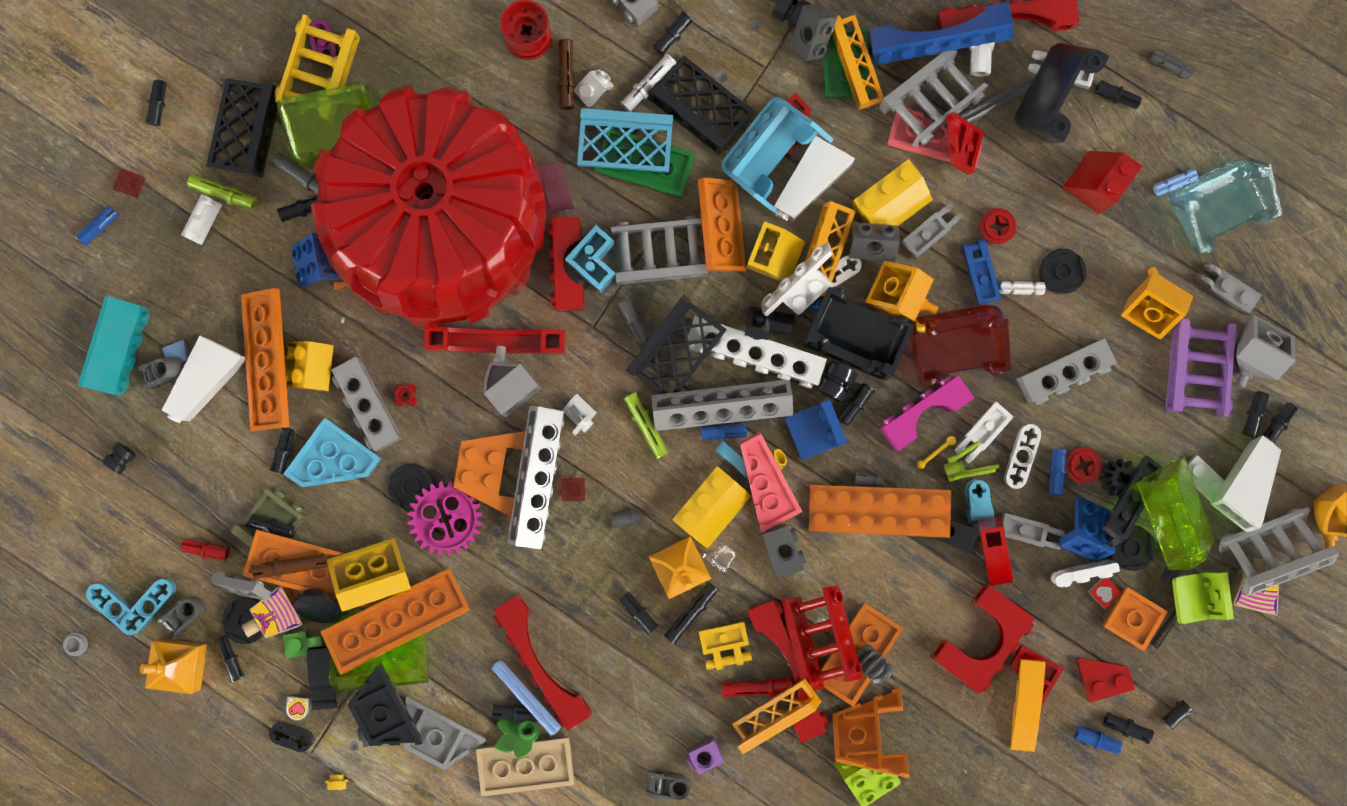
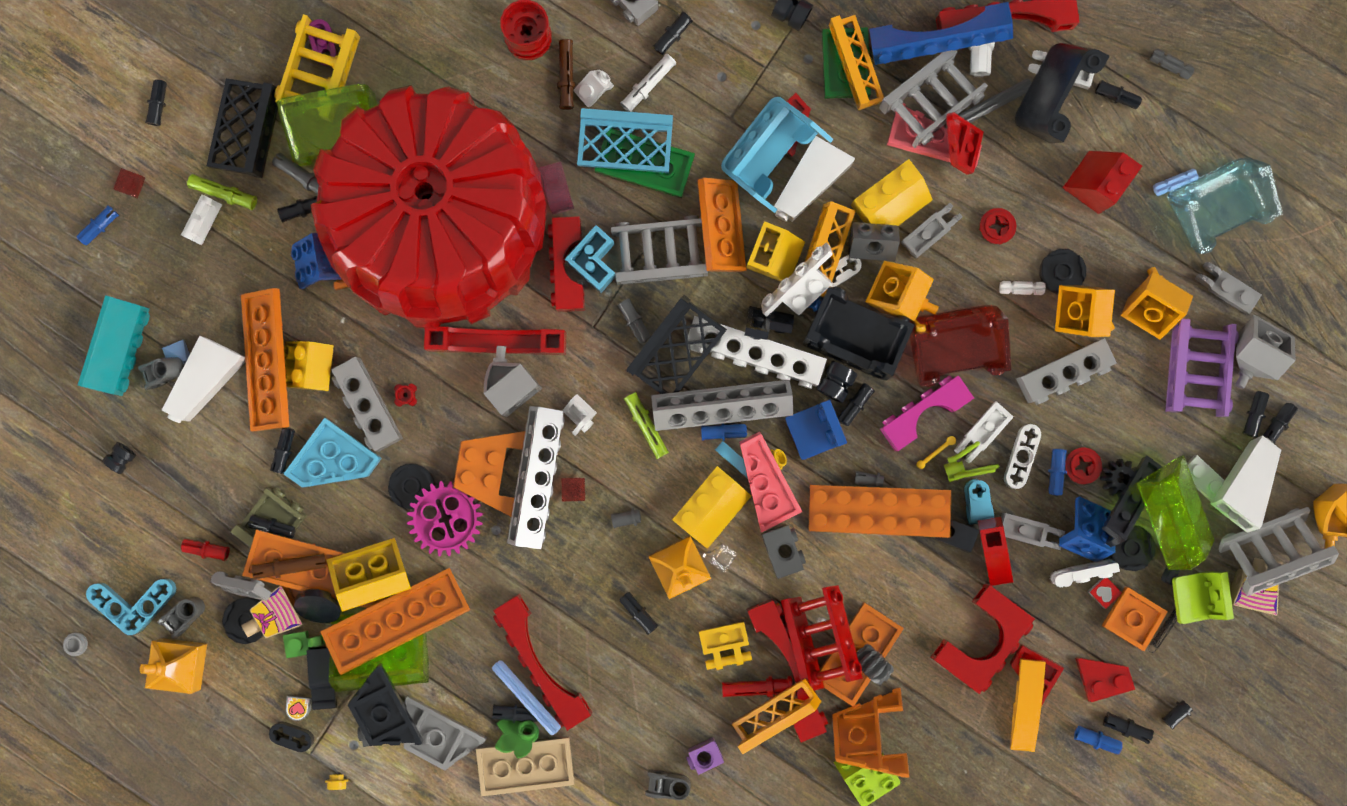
black axle [215,635,245,683] -> none
black fence [649,56,755,155] -> none
black pin [664,581,719,644] -> none
dark grey brick [790,4,837,61] -> none
blue plate [961,239,1002,306] -> none
none -> light orange piece [1055,285,1115,337]

